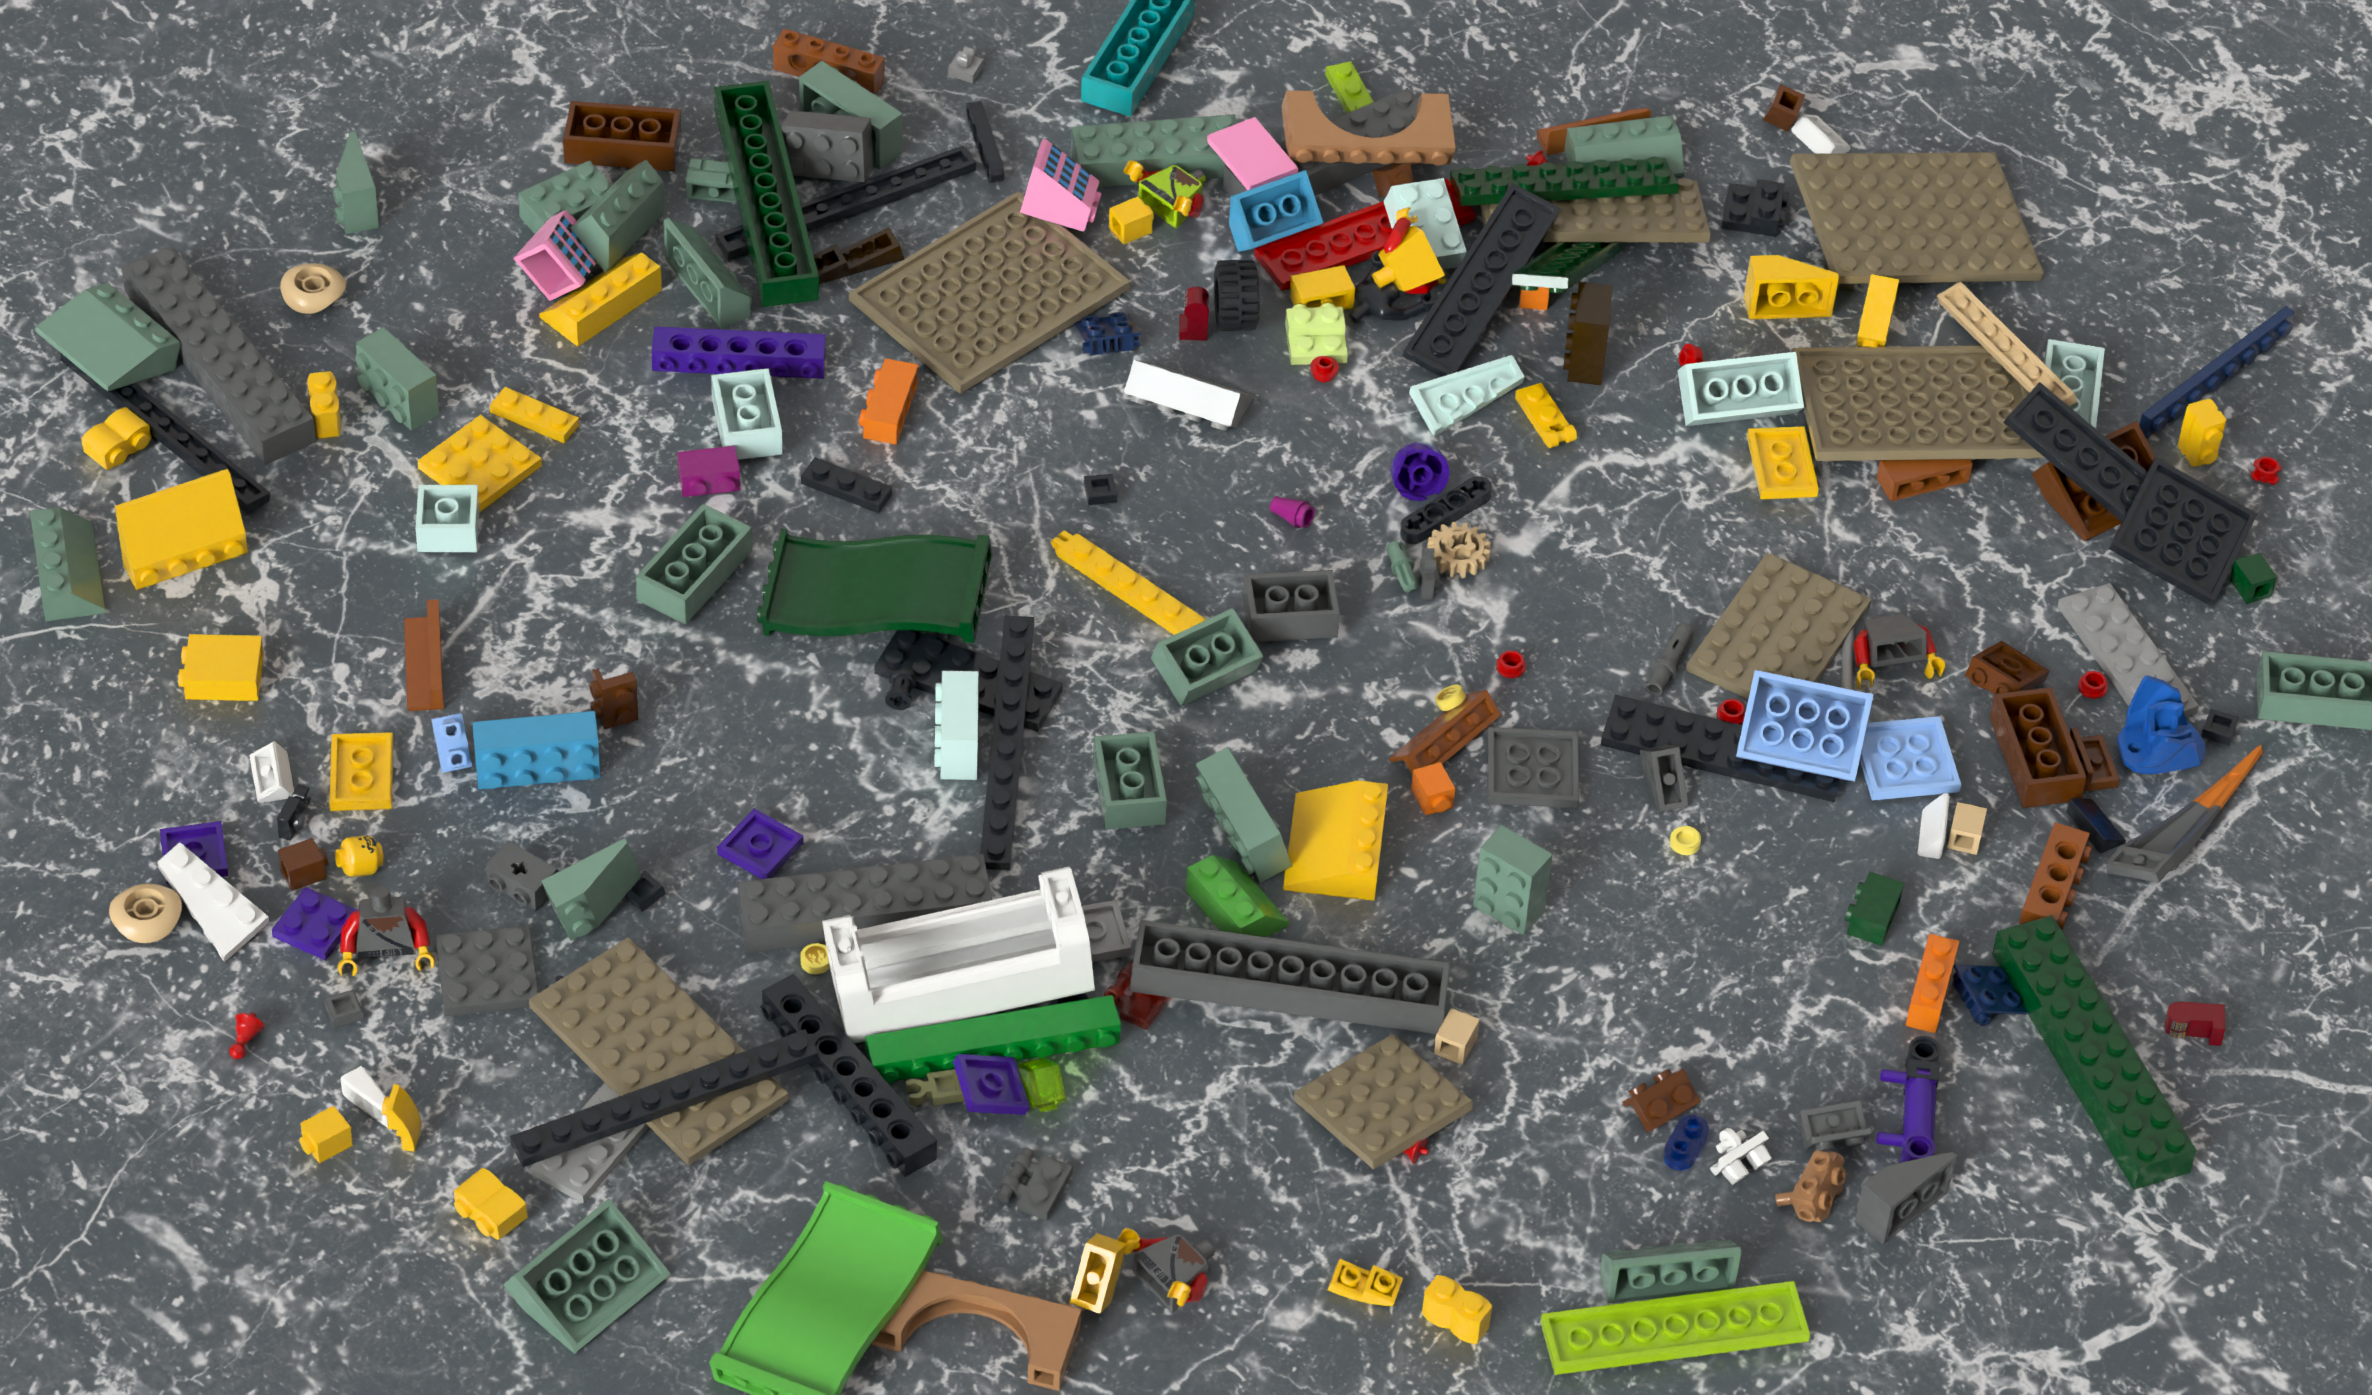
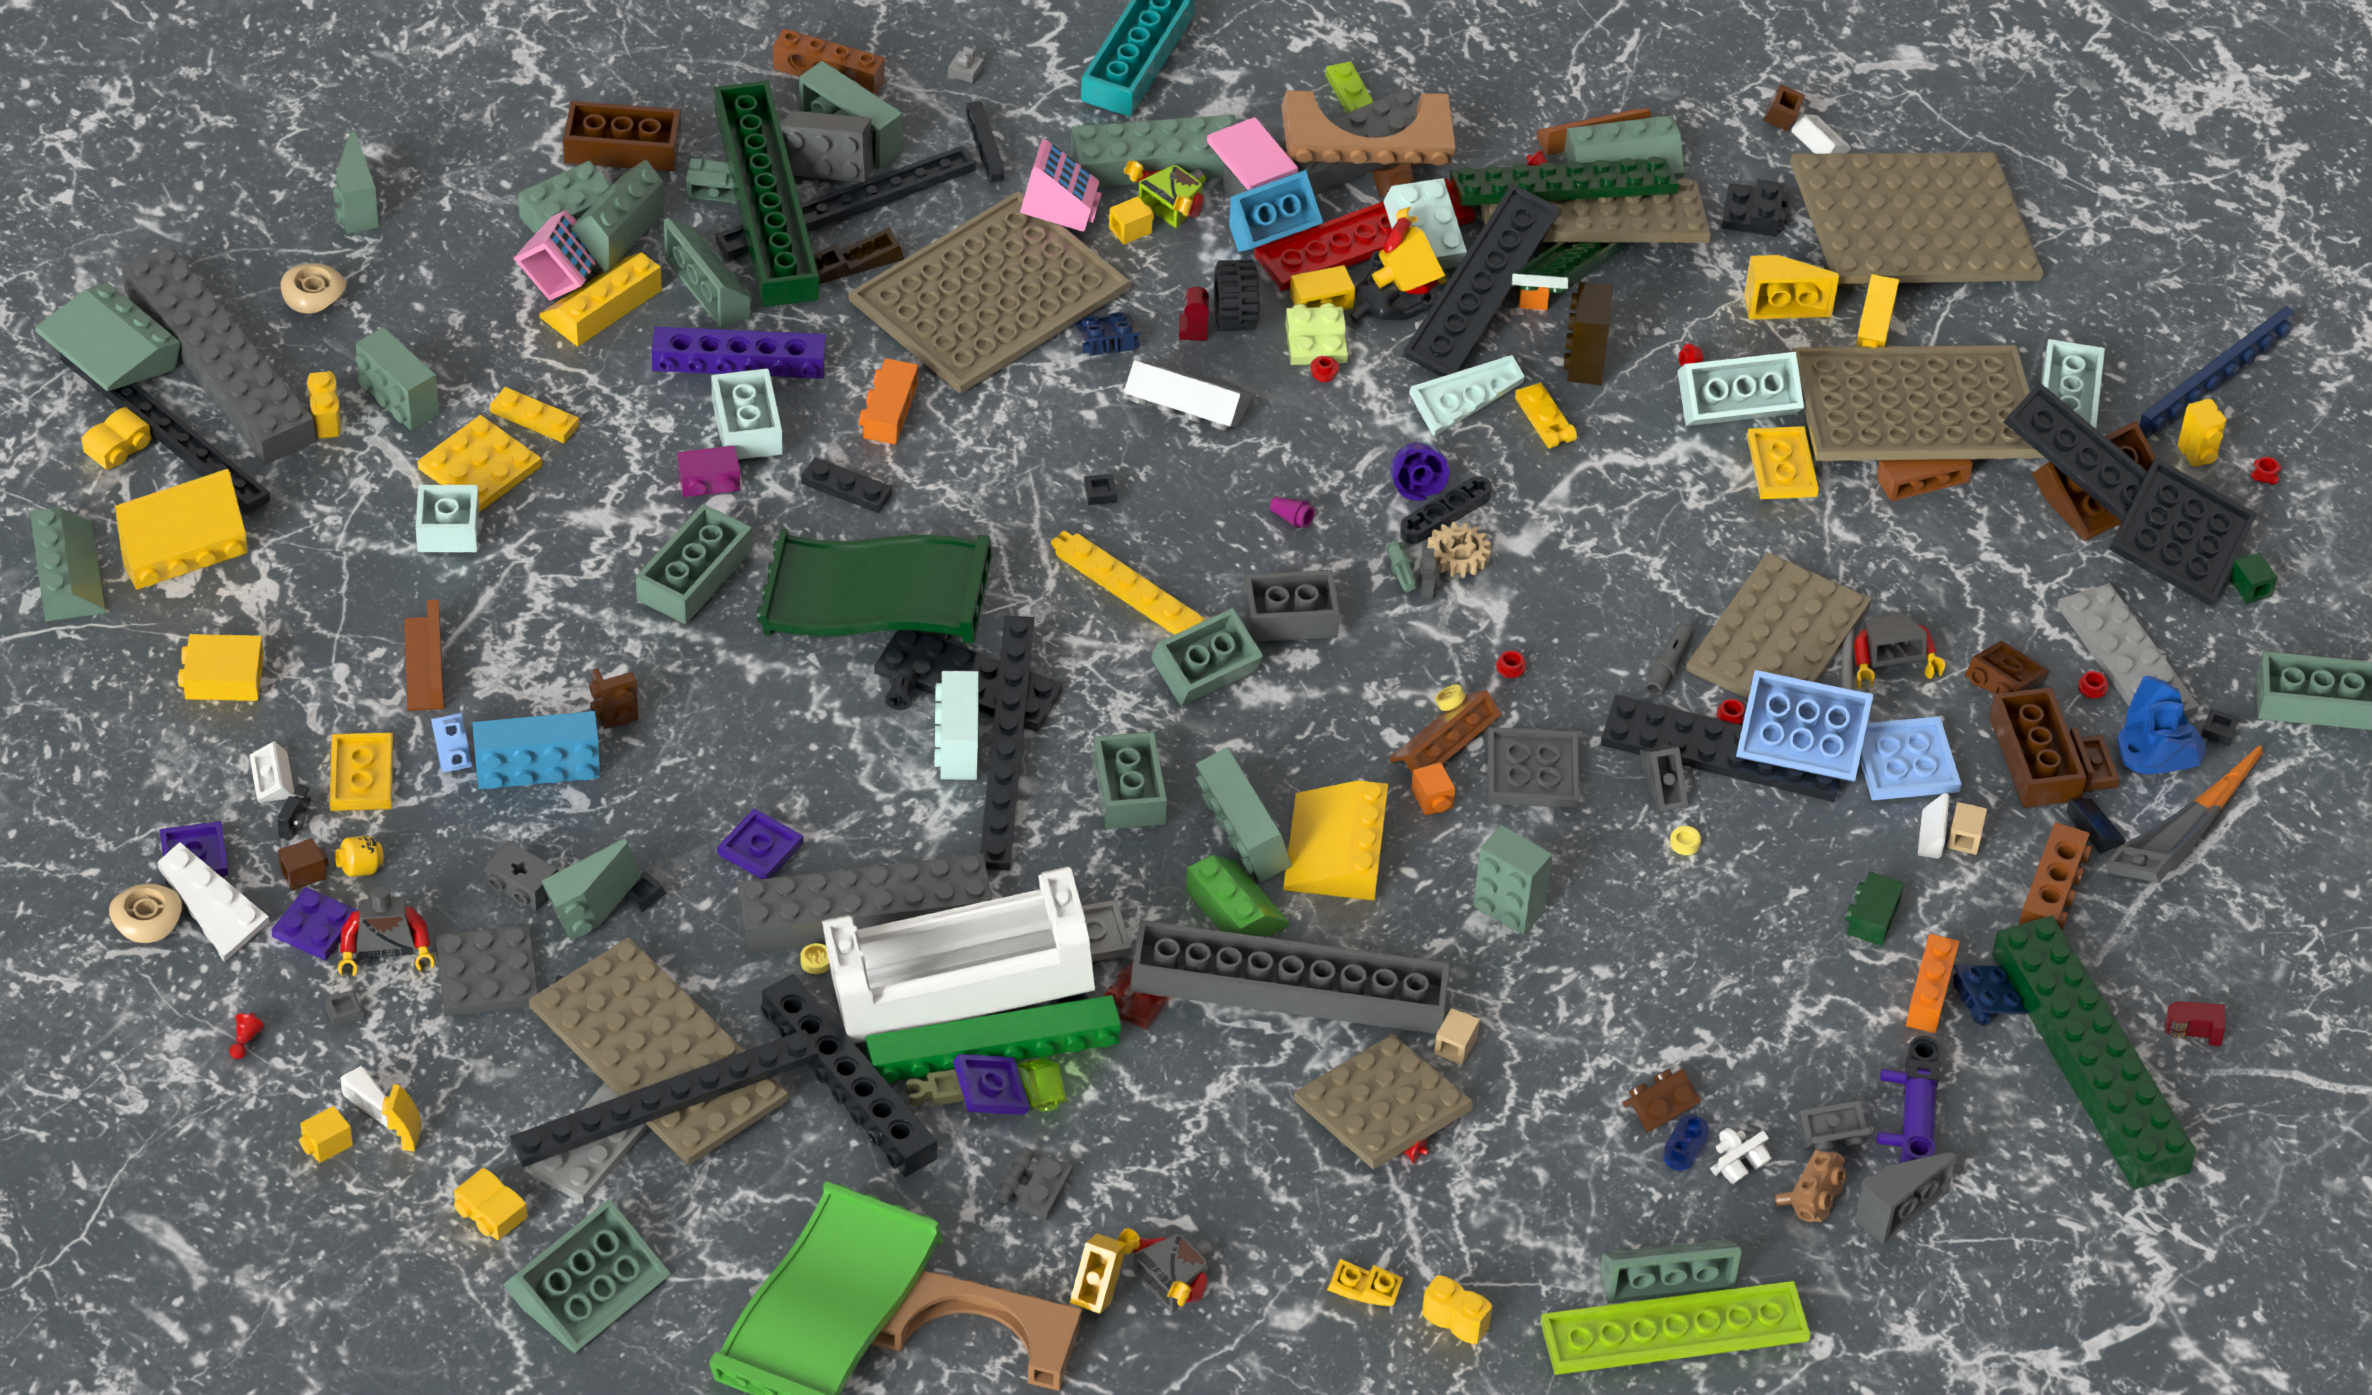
tan plate [1937,282,2077,406] -> none

